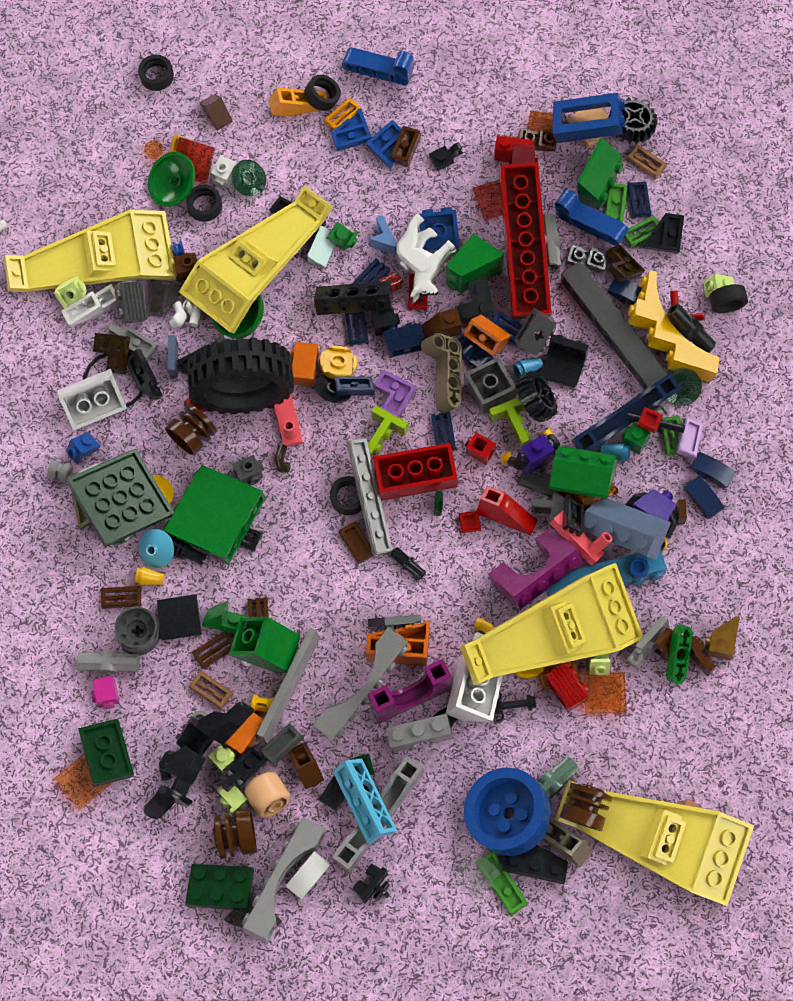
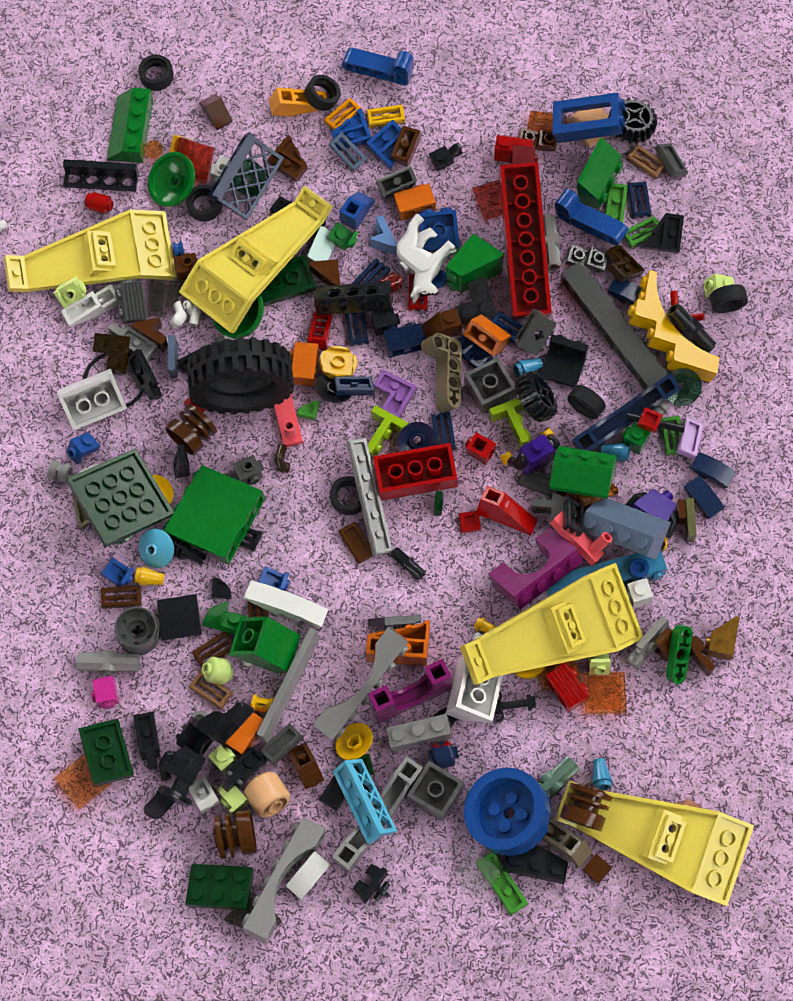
none -> black fence [63,159,139,192]
none -> red brick [84,192,114,214]
none -> blue bracket [100,557,134,587]
none -> green slope [107,88,153,163]
none -> reddish brown slope [131,318,168,351]
none -> black hinge [133,711,161,770]
none -> black slope [173,444,190,478]
none -> white slope [189,776,220,813]
none -> yellowish green head [202,657,233,685]
none -> dark blue fence [208,132,284,220]
none -> black tile [211,578,232,599]
none -> white slope [243,580,328,629]
none -> blue bracket [258,566,290,591]
none -> dark green plate [261,255,316,307]
none -> reddish brown wing [267,135,308,182]
none -> bright green tile [296,401,320,421]
none -> red slope [307,311,333,350]
none -> reddish brown slope [309,259,340,286]
none -> sand blue tile [328,132,367,172]
none -> yellow dish [336,723,373,760]
none -> blue slope [339,192,375,230]
none -> yellow tile [367,104,405,128]
none -> dark grey brick [376,166,417,199]
none -> orange brick [394,184,436,221]
none -> dark blue dish [398,422,437,451]
none -> flat silver brick [407,761,464,822]
none -> dark blue head [428,741,459,769]
none -> blue tile [432,269,446,288]
none -> black tyre [567,385,606,419]
none -> reddish brown tile [582,854,612,885]
none -> dark azure cone [592,758,613,791]
none -> white brick [626,578,653,609]
none -> dark grey tile [655,143,688,178]
none -> olive tile [685,498,697,542]

